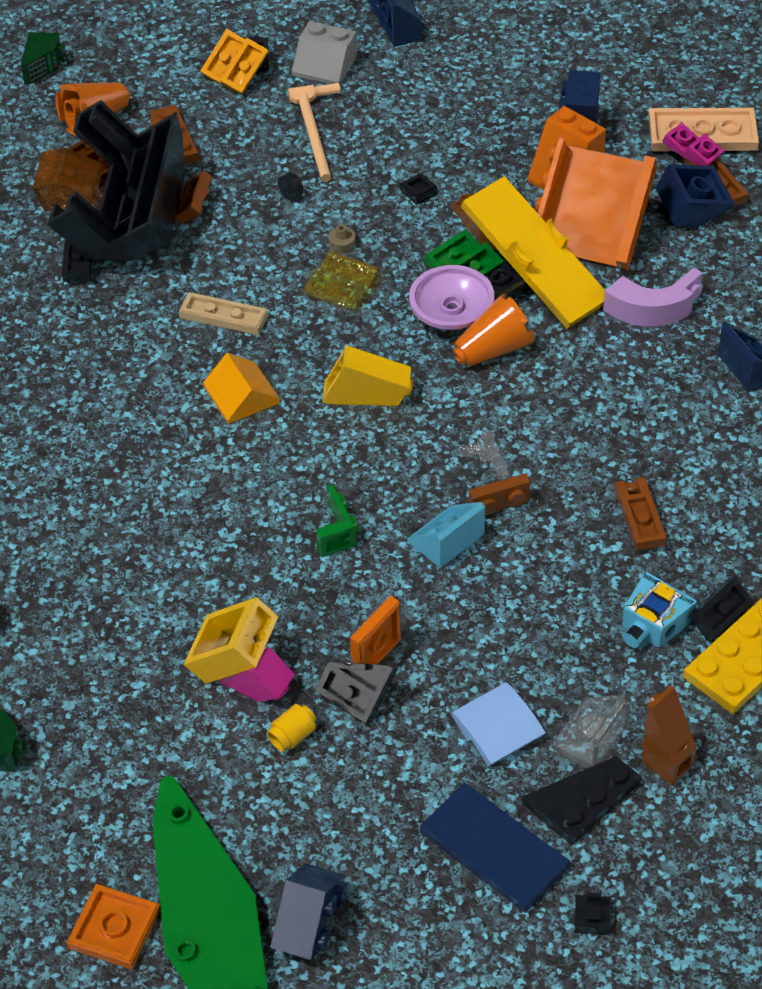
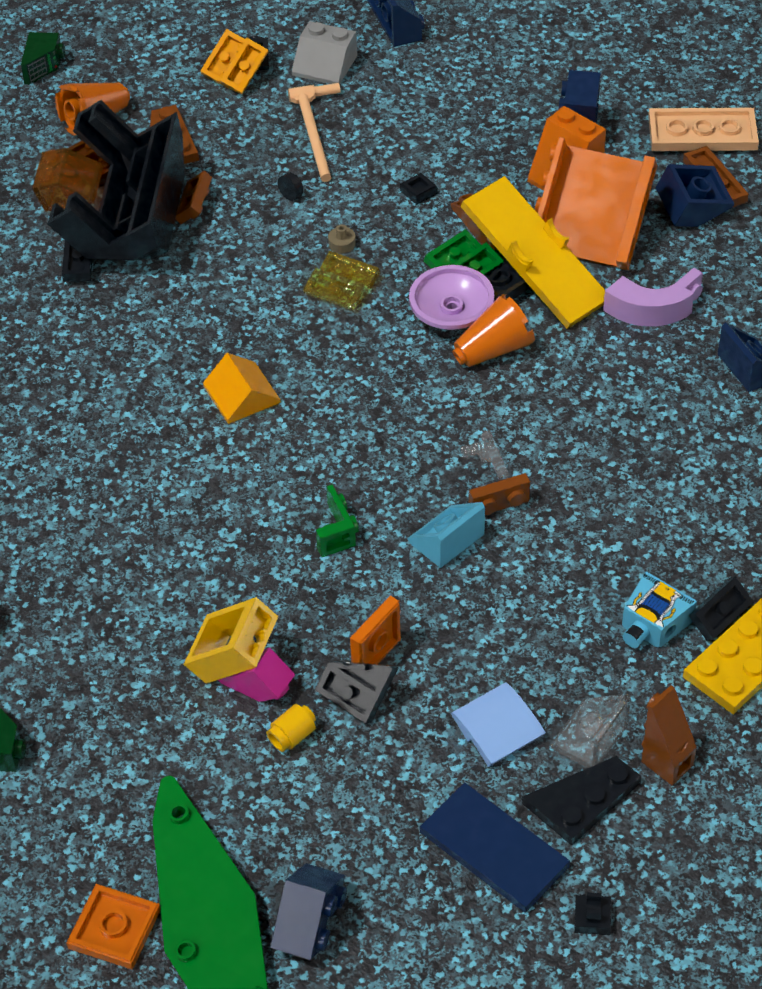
tan tile [179,292,268,335] -> none
yellow slope [322,345,413,406] -> none
dark orange plate [613,477,667,551] -> none
dark pink slope [662,122,724,166] -> none

